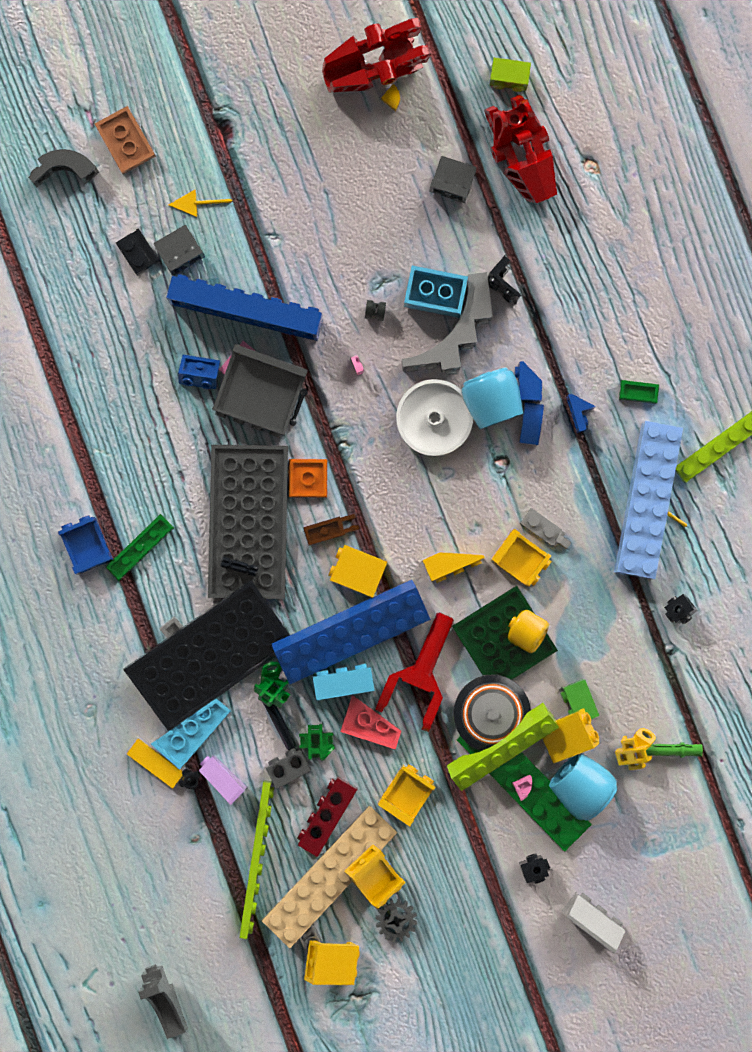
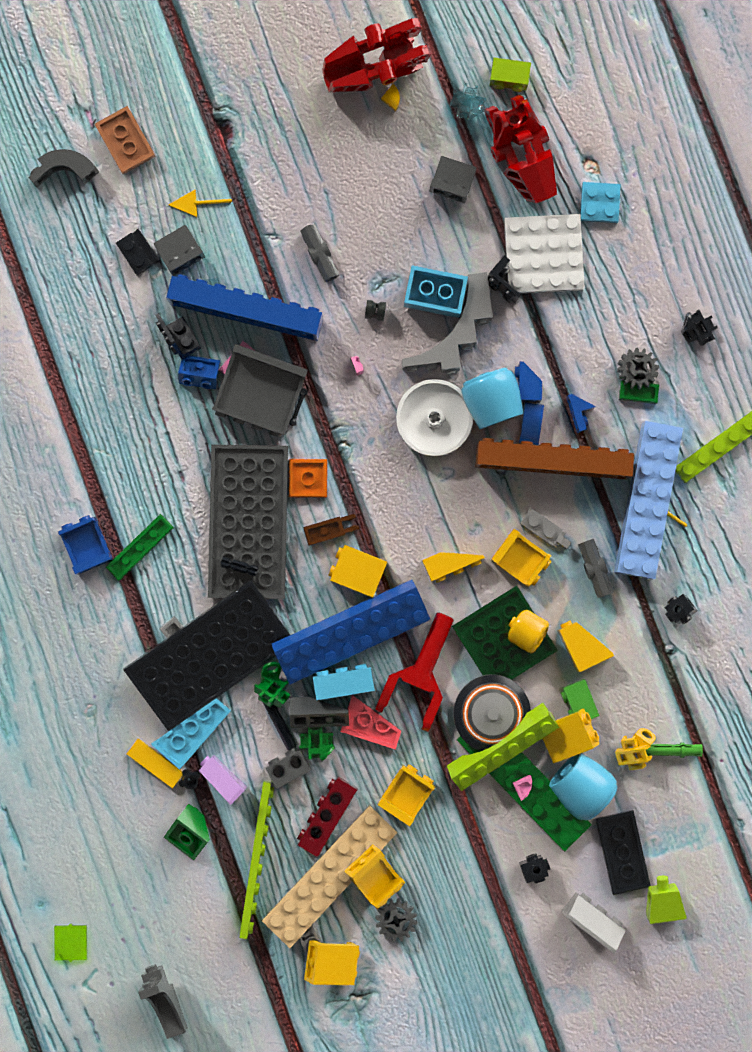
none -> clear neon green piece [54,923,87,962]
none -> black bracket [155,313,201,359]
none -> green slope [164,804,210,860]
none -> dark grey slope [290,697,349,728]
none -> dark grey piece [300,224,339,282]
none -> clear light blue piece [450,83,486,120]
none -> dark orange brick [475,438,634,480]
none -> white plate [504,214,585,294]
none -> yellow slope [557,620,614,672]
none -> dark grey piece [578,538,614,598]
none -> medium azure plate [580,182,621,223]
none -> black tile [595,810,651,895]
none -> dark grey gear [617,347,659,390]
none -> lime torso [646,875,687,924]
none -> black piece [681,310,718,346]

